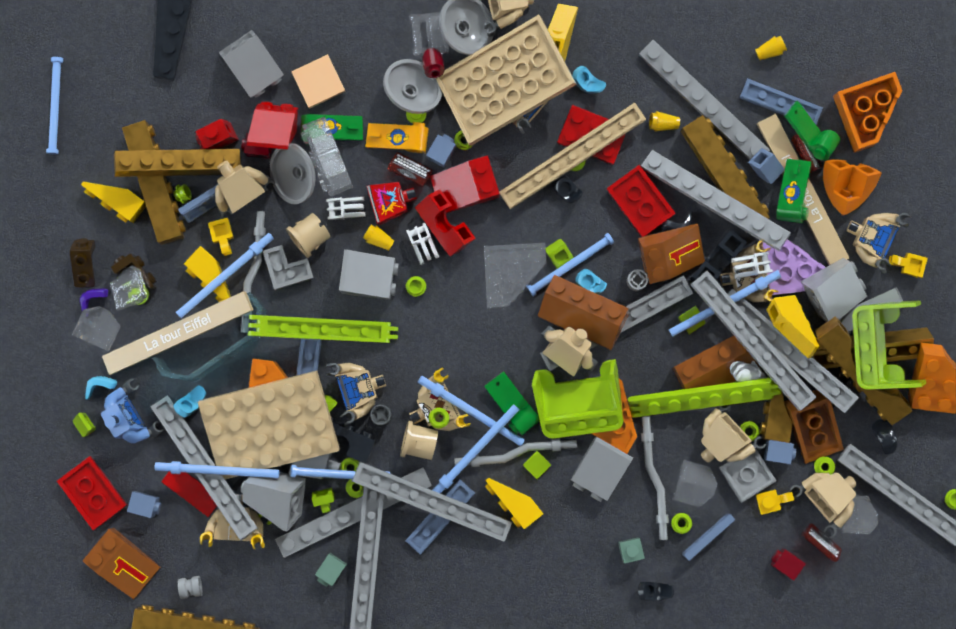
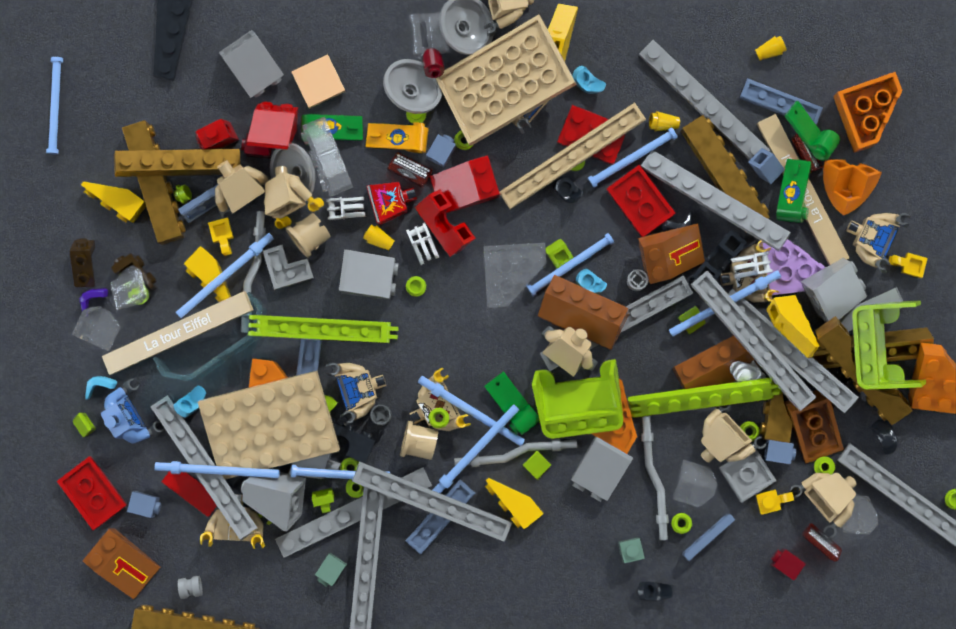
none -> tan torso [264,166,324,229]
none -> light blue bar [588,127,678,188]

